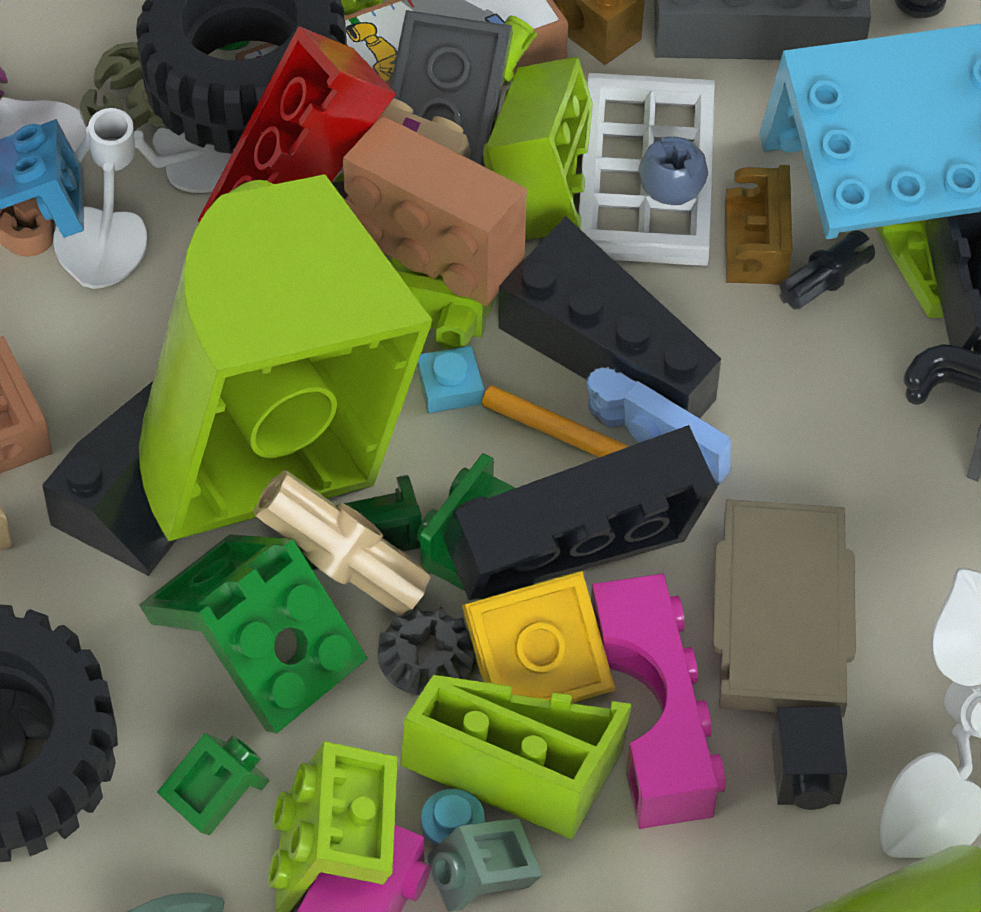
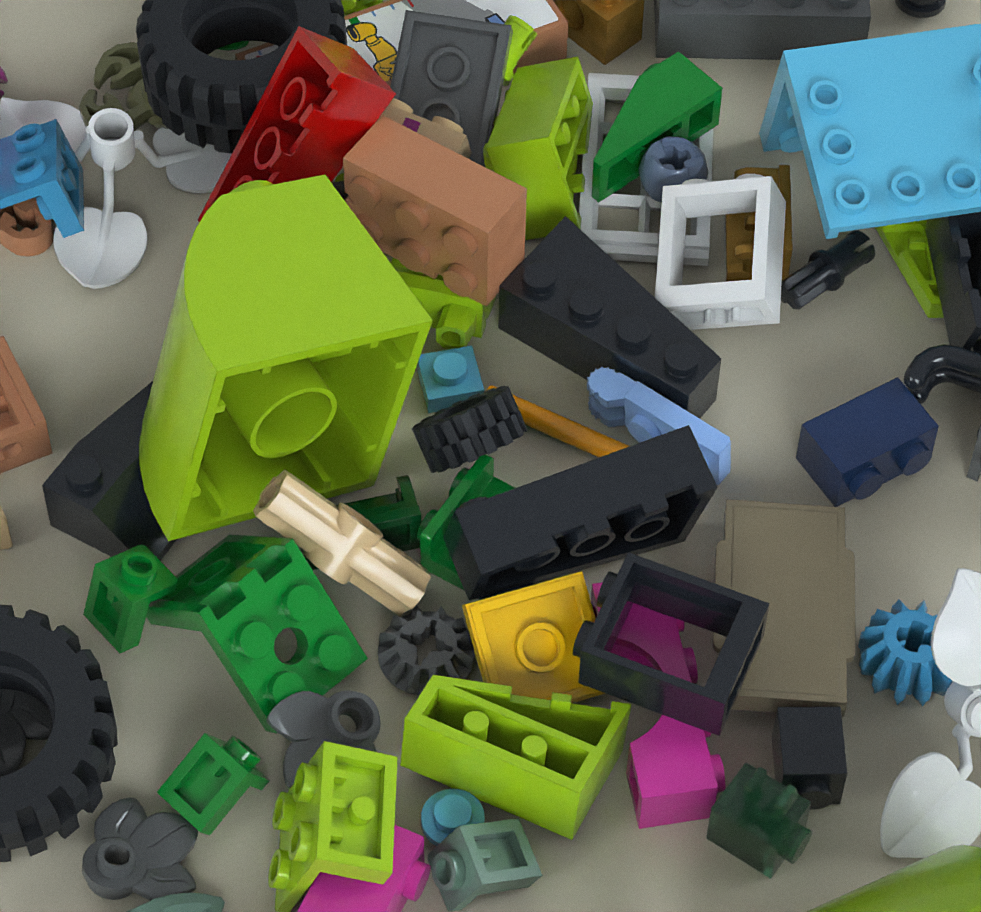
none -> dark grey plate [82,798,198,901]
none -> green bracket [83,545,178,654]
none -> dark grey plate [266,690,381,789]
none -> black tyre [412,386,528,473]
none -> black window [573,552,770,736]
none -> green slope [591,51,723,203]
none -> white window [655,174,786,330]
none -> clear green brick [706,762,812,879]
none -> dark blue brick [796,377,939,507]
none -> dark azure gear [858,599,953,706]

